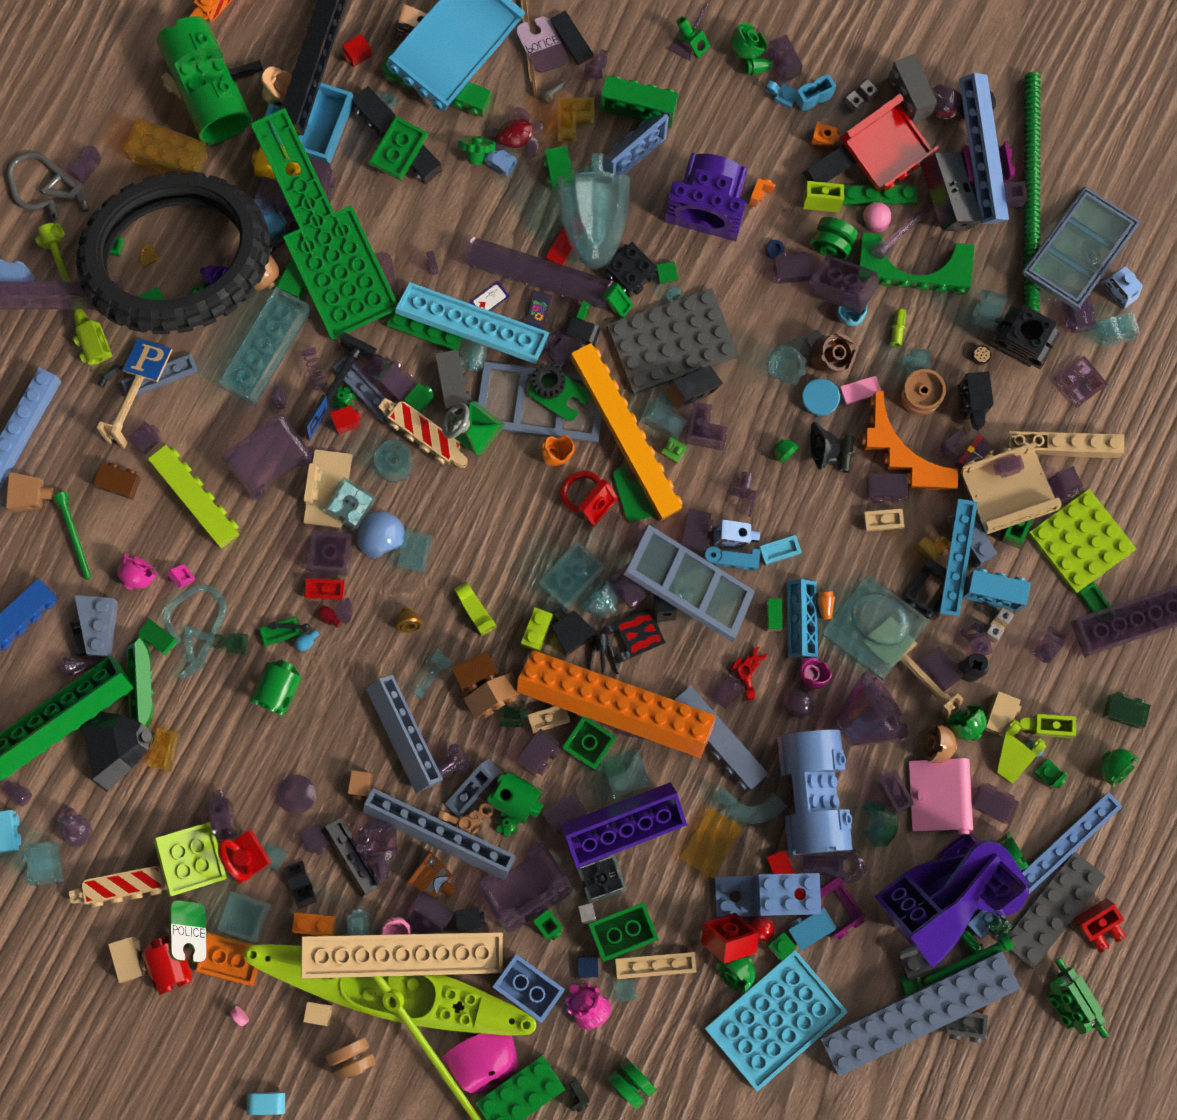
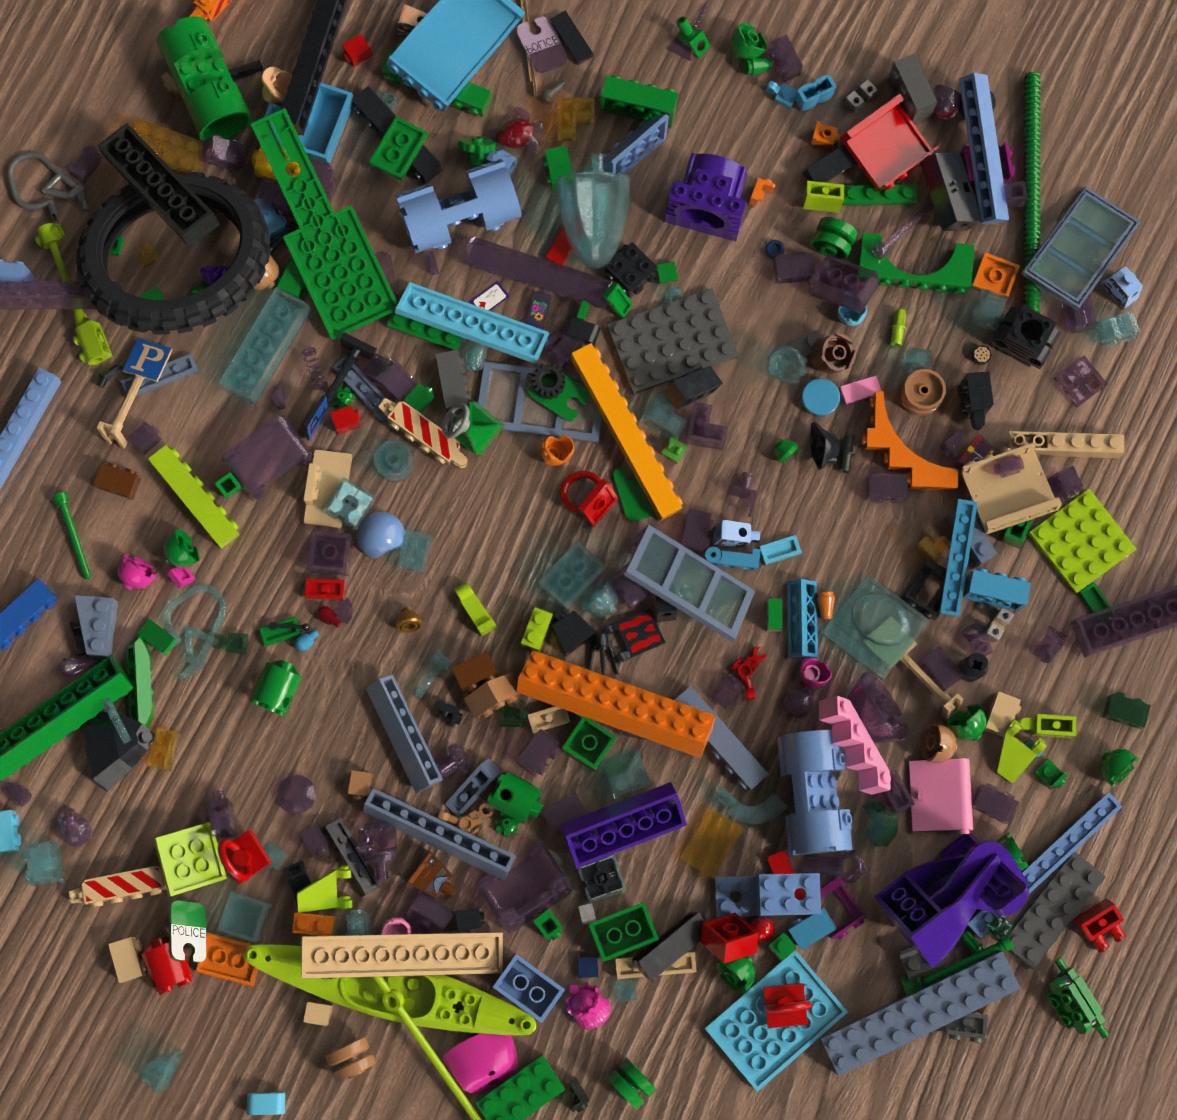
medium nougat torso [6,472,54,512] -> none
bright pink tile [230,1006,249,1026] -> none
bracket [585,49,608,79] -> none
bright pink hair [863,202,891,232] -> none
tan plate [863,509,904,532] -> none
none -> pearl dark grey brick [97,123,220,248]
none -> clear light blue tile [102,698,131,744]
none -> clear light blue slope [141,1050,185,1092]
none -> green cylinder [163,529,200,568]
none -> brick [203,135,246,171]
none -> green brick [214,471,242,499]
none -> lime flag [297,865,352,913]
none -> medium blue cylinder [395,159,522,254]
none -> black bracket [436,700,463,728]
none -> black brick [632,911,705,981]
none -> red tile [763,983,812,1028]
none -> bright pink brick [818,696,891,795]
none -> orange plate [971,252,1020,301]

